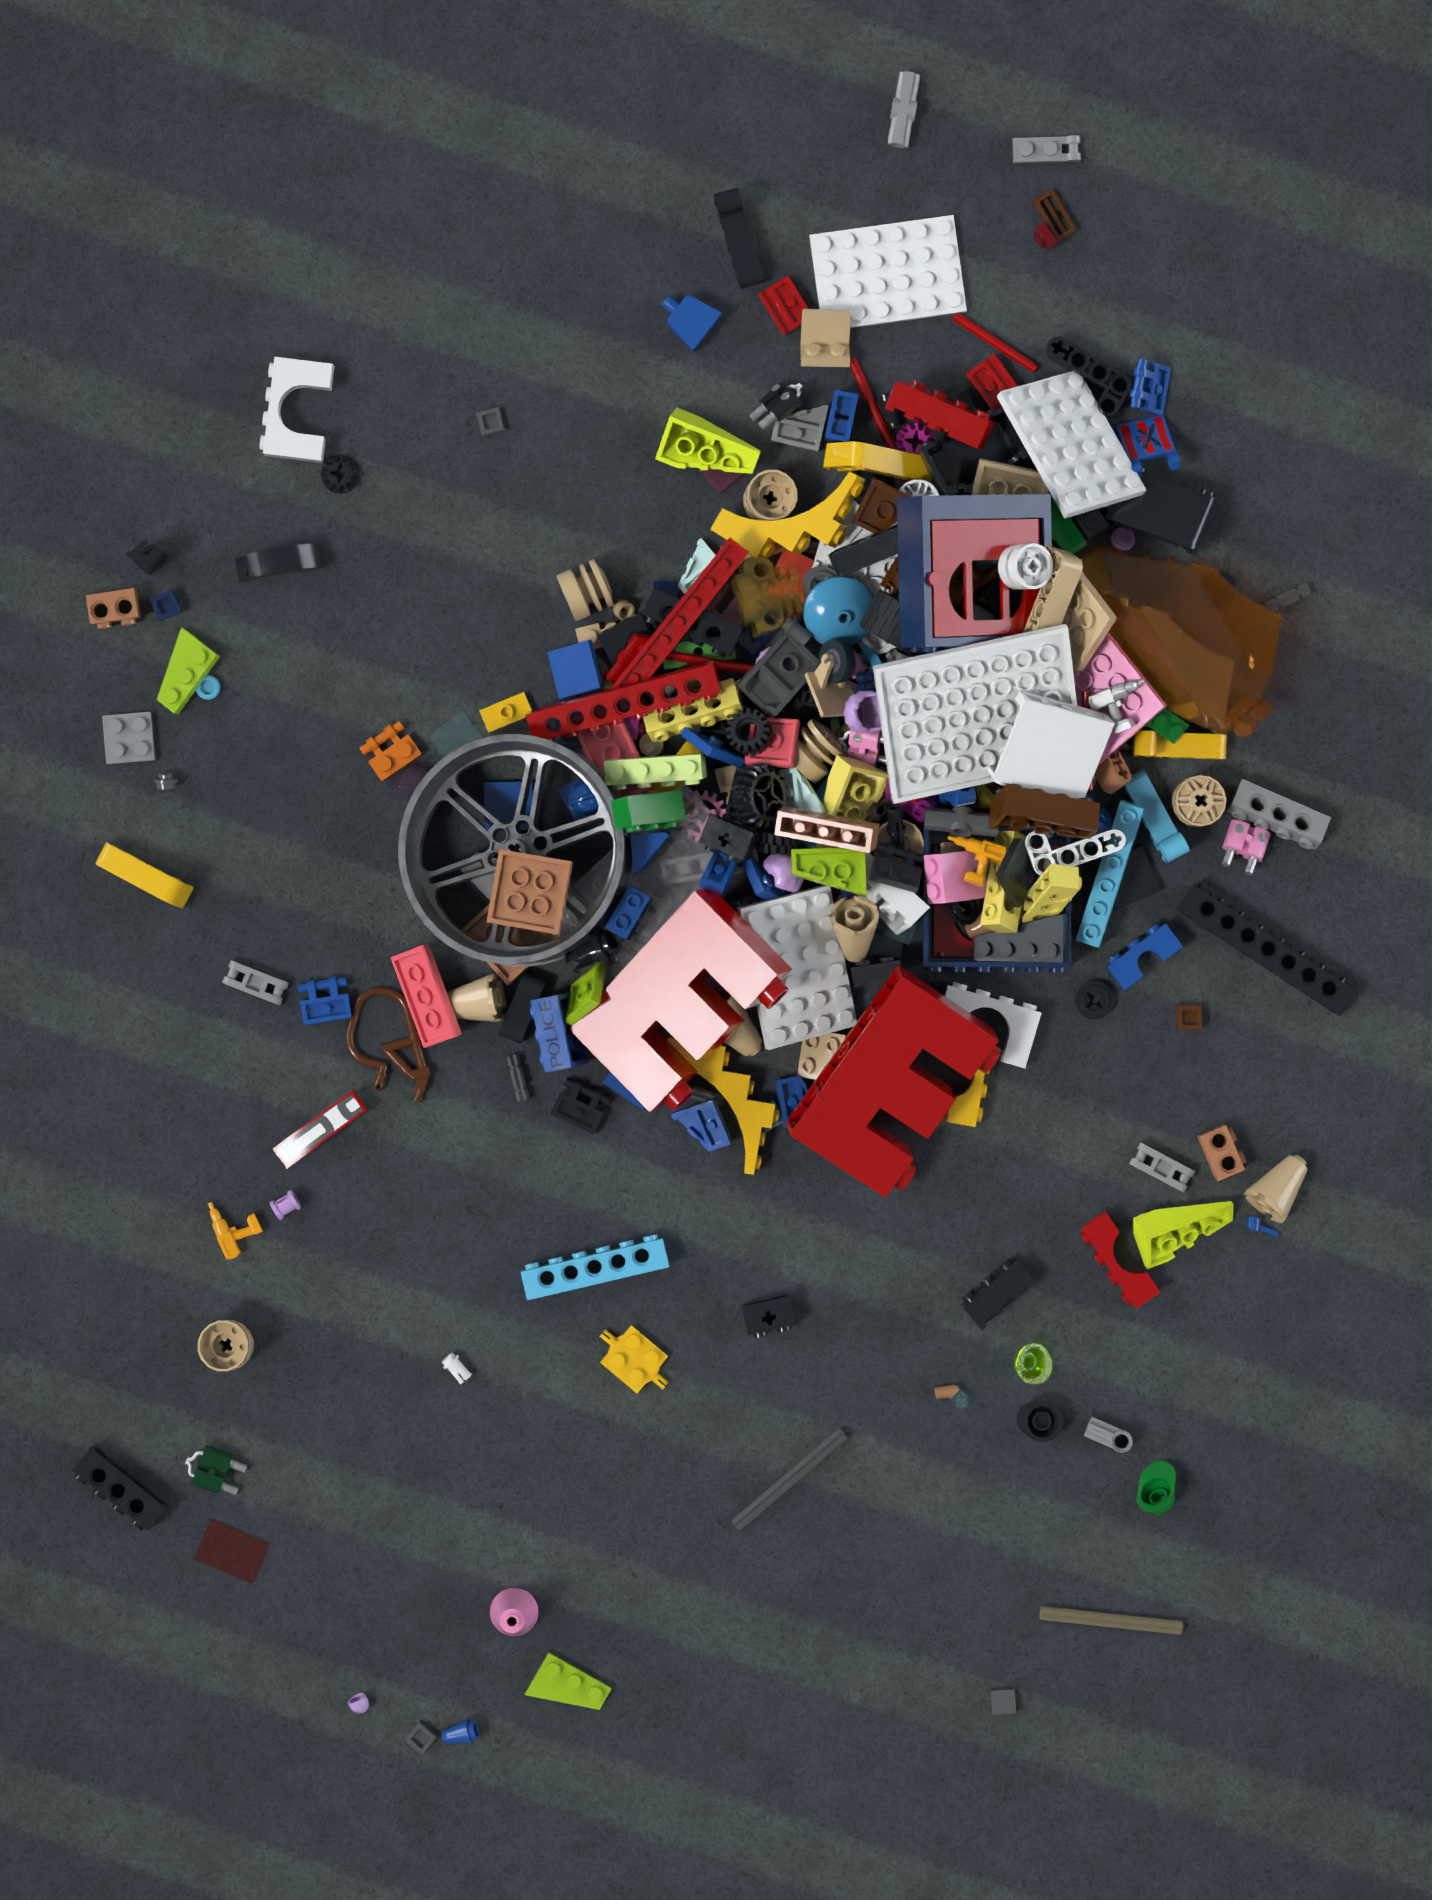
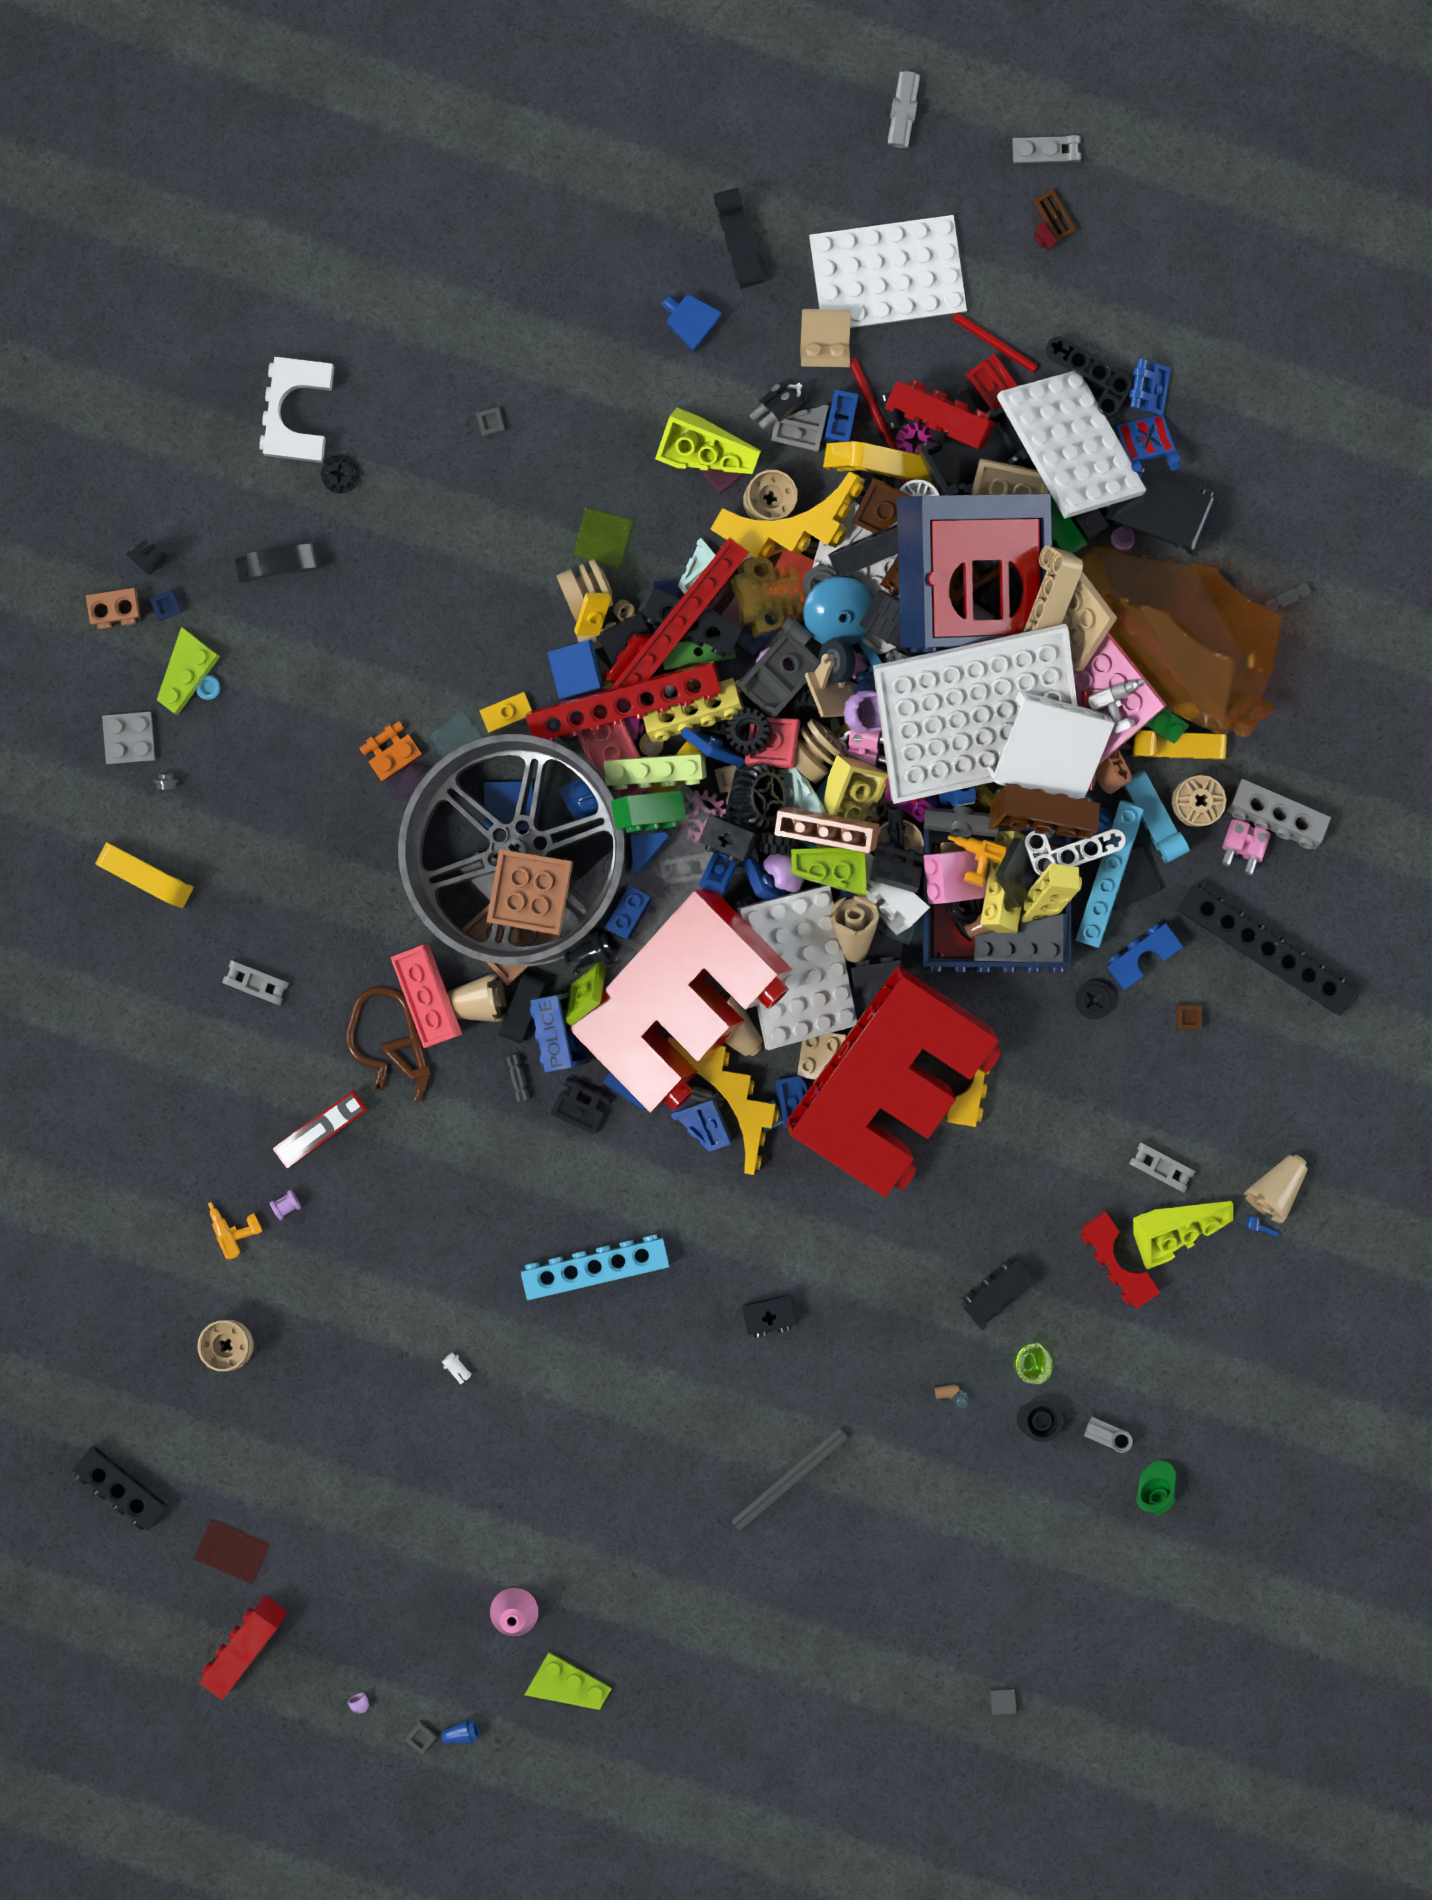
dark green piece [185,1445,247,1495] -> none
blue plate [298,976,352,1025] -> none
yellow plate [599,1325,668,1393] -> none
red bar [665,651,754,674] -> none
red plate [758,276,809,337] -> none
white arch [944,982,1041,1068] -> none
white wheel [998,543,1053,589] -> none
dark tan axle [1039,1606,1183,1635] -> none
nougat brick [1197,1124,1246,1181] -> none
none -> red wedge [199,1595,288,1700]
none -> clear neon green tile [573,508,632,568]
none -> yellow plate [574,593,611,636]

